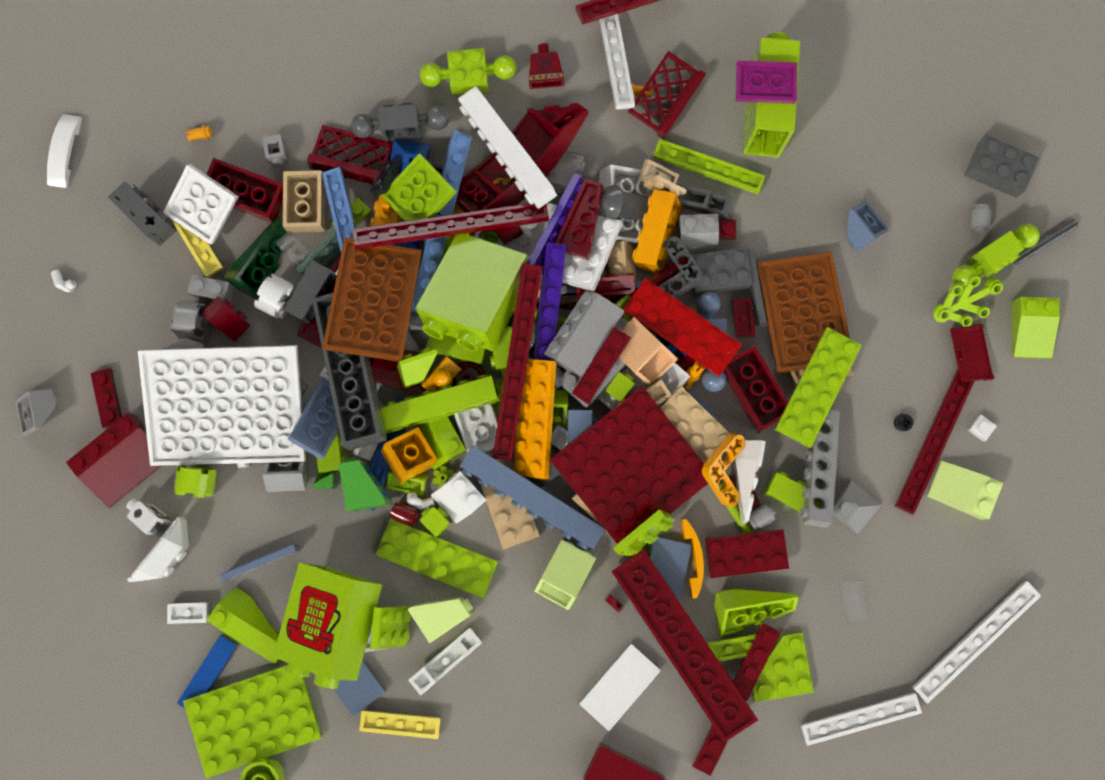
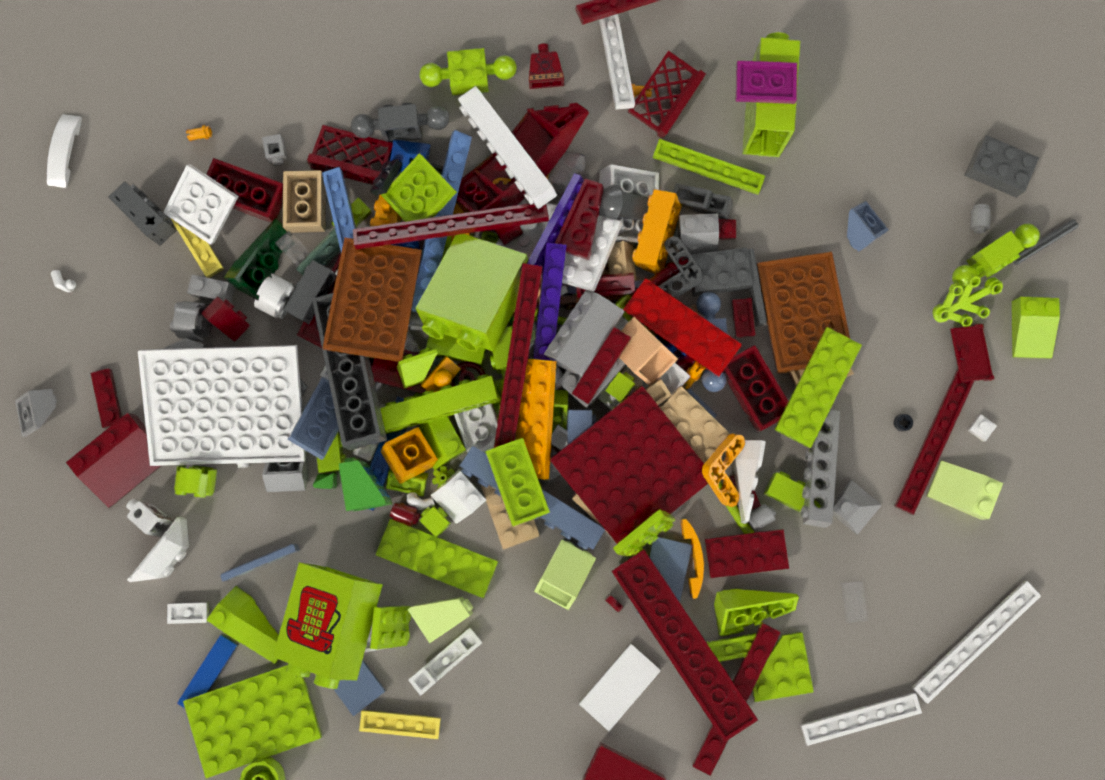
tan bracket [638,159,687,197] -> none
none -> lime plate [485,438,550,527]

